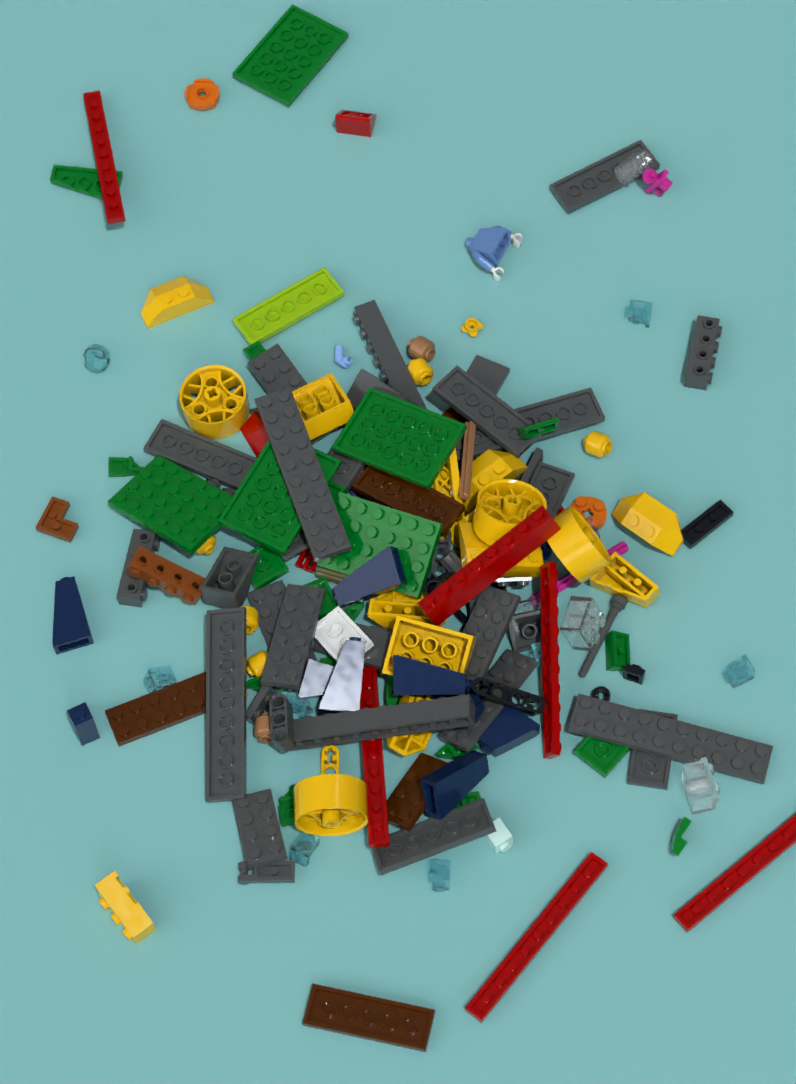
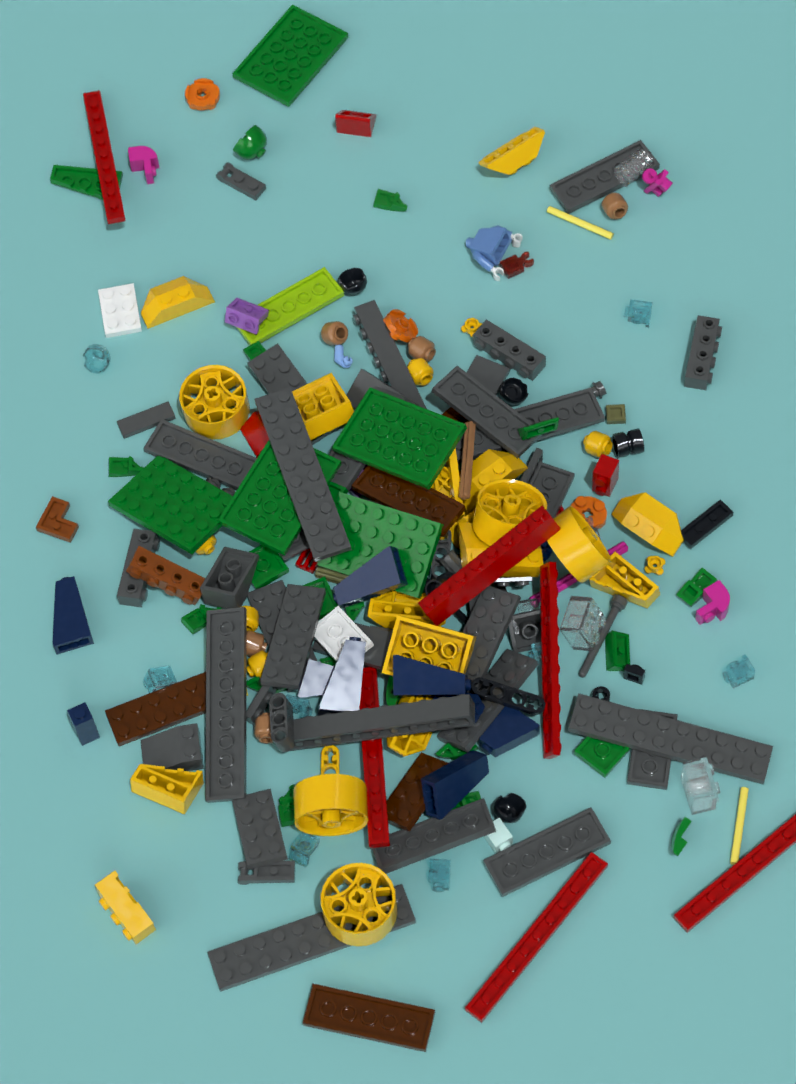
none -> white plate [98,283,142,338]
none -> dark grey tile [117,401,176,439]
none -> dark pink brick [128,146,160,184]
none -> yellow wedge [130,764,204,814]
none -> dark grey slope [141,723,204,771]
none -> green slope [181,604,222,635]
none -> dark grey plate [207,884,416,992]
none -> dark grey plate [216,162,266,201]
none -> medium lavender bracket [225,298,269,334]
none -> green cylinder [233,125,267,160]
none -> medium nougat head [246,630,267,657]
none -> medium nougat head [321,321,348,345]
none -> yellow wheel [321,863,397,947]
none -> black hair [338,268,367,294]
none -> green slope [373,189,408,212]
none -> orange plate [383,309,418,343]
none -> dark grey brick [473,319,546,381]
none -> yellow wedge [479,127,545,175]
none -> dark grey plate [483,807,611,897]
none -> black hair [493,793,526,823]
none -> clear red plate [500,252,534,279]
none -> black hair [500,378,529,406]
none -> light yellow bar [547,206,614,240]
none -> dark grey plate [591,381,607,399]
none -> red brick [592,454,619,497]
none -> medium nougat head [602,193,628,220]
none -> olive tile [606,404,626,424]
none -> black wheel [612,428,644,458]
none -> yellow plate [645,556,665,575]
none -> green slope [676,568,718,607]
none -> dark pink brick [695,580,730,625]
none -> light yellow bar [730,787,749,865]

